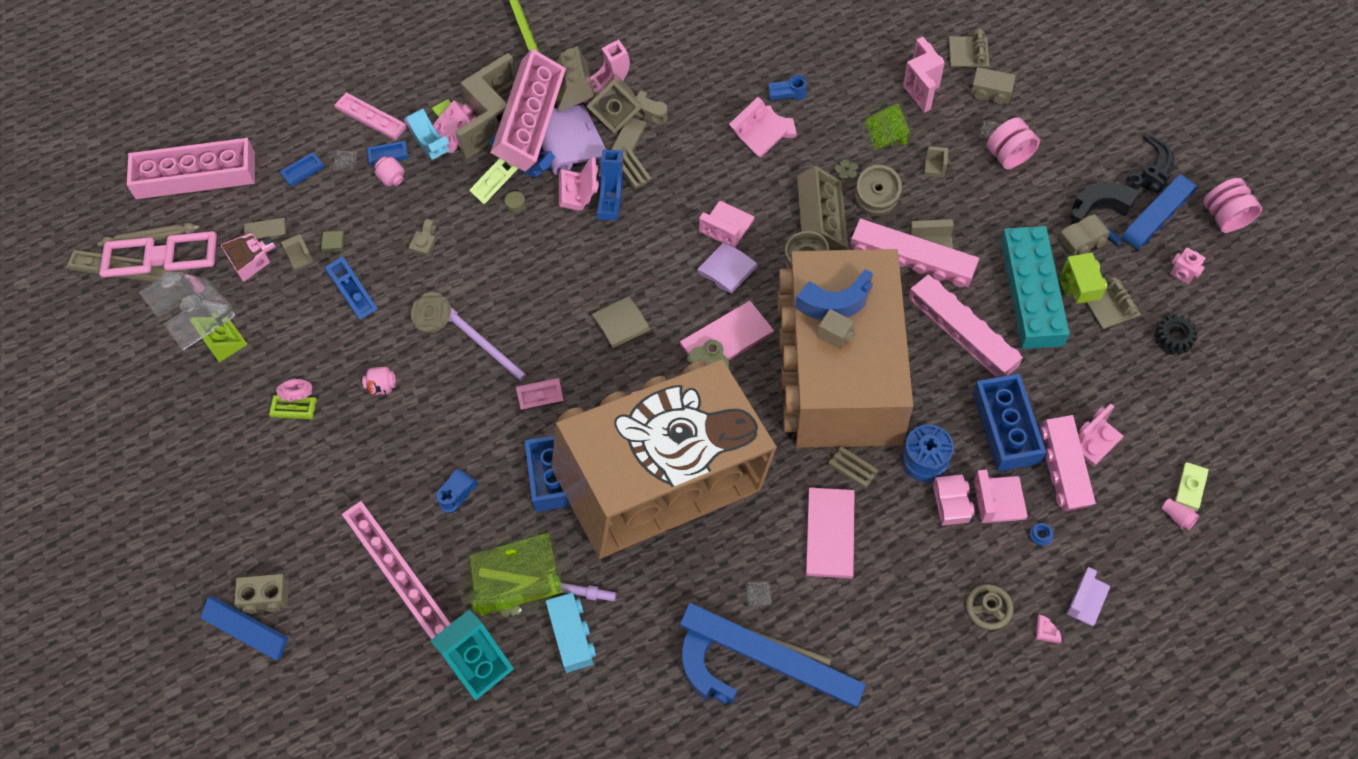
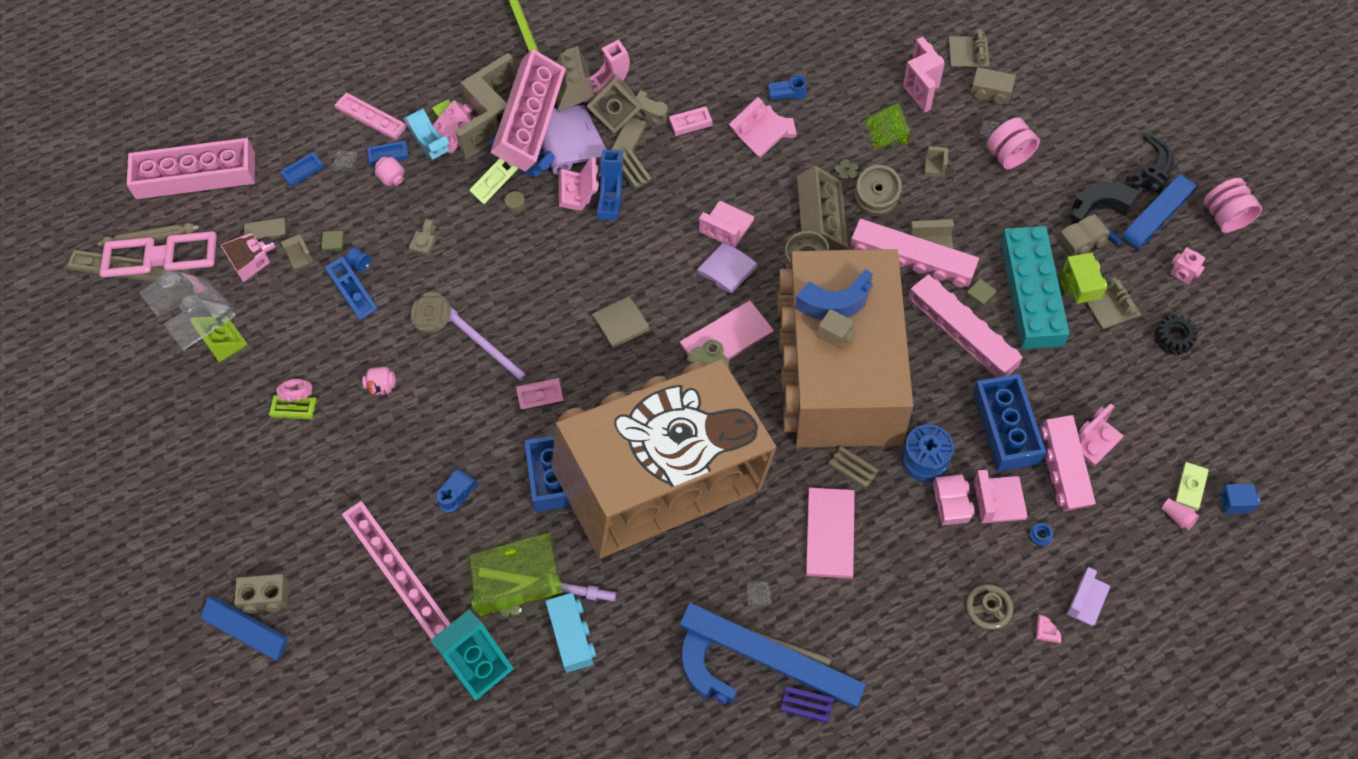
none -> blue wheel [345,247,371,273]
none -> bright pink plate [669,107,712,136]
none -> dark purple tile [781,686,834,723]
none -> olive tile [966,279,997,307]
none -> blue brick [1220,484,1260,514]

